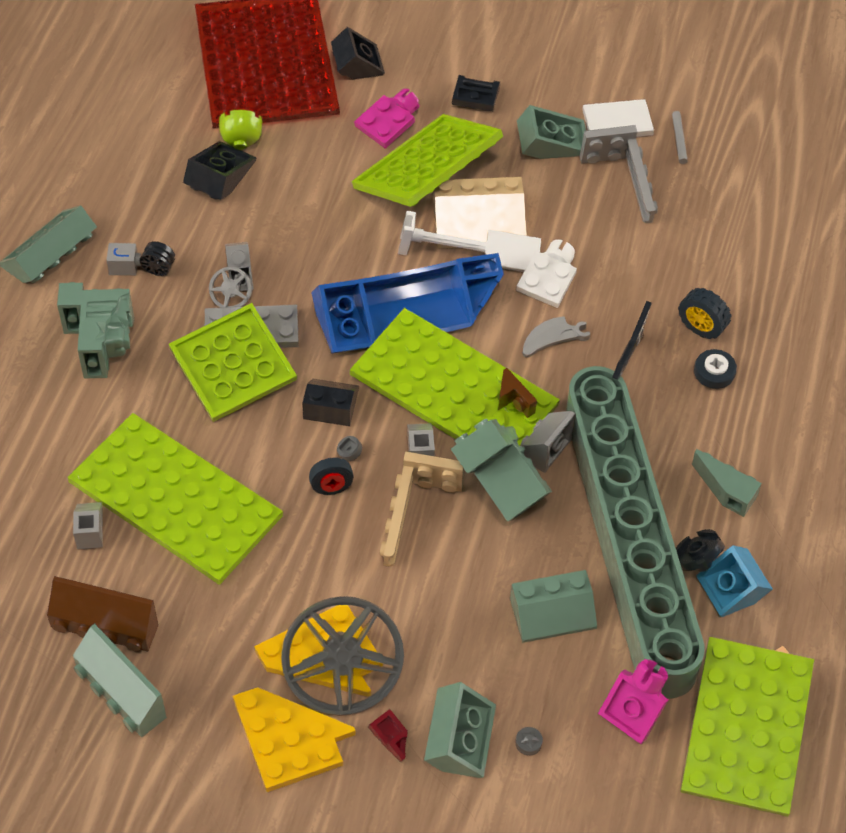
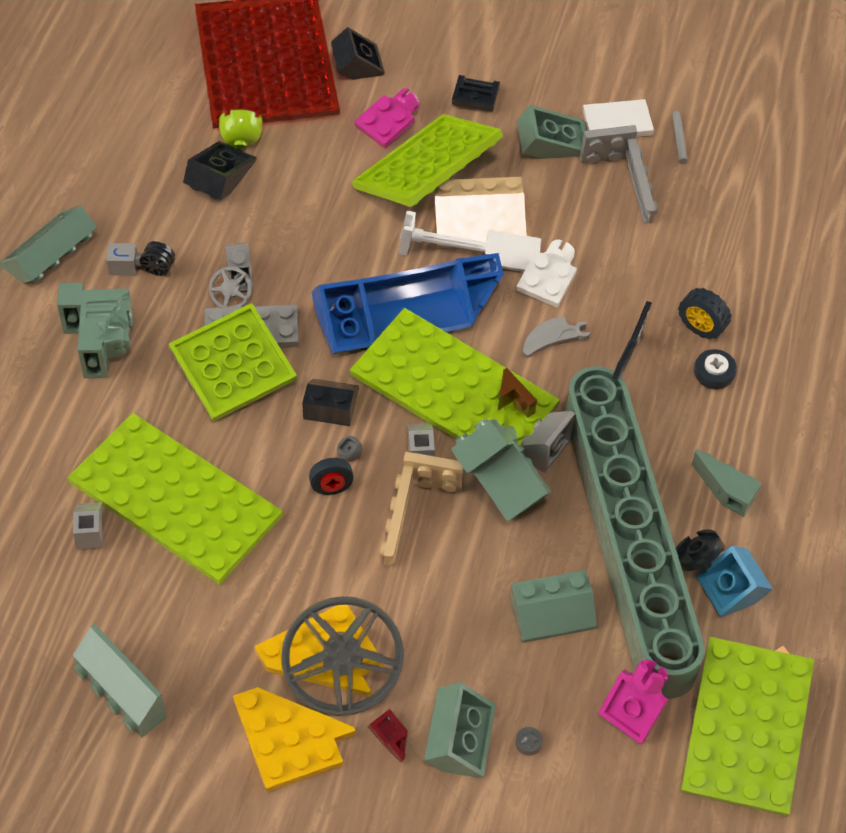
reddish brown slope [47,576,159,652] -> none

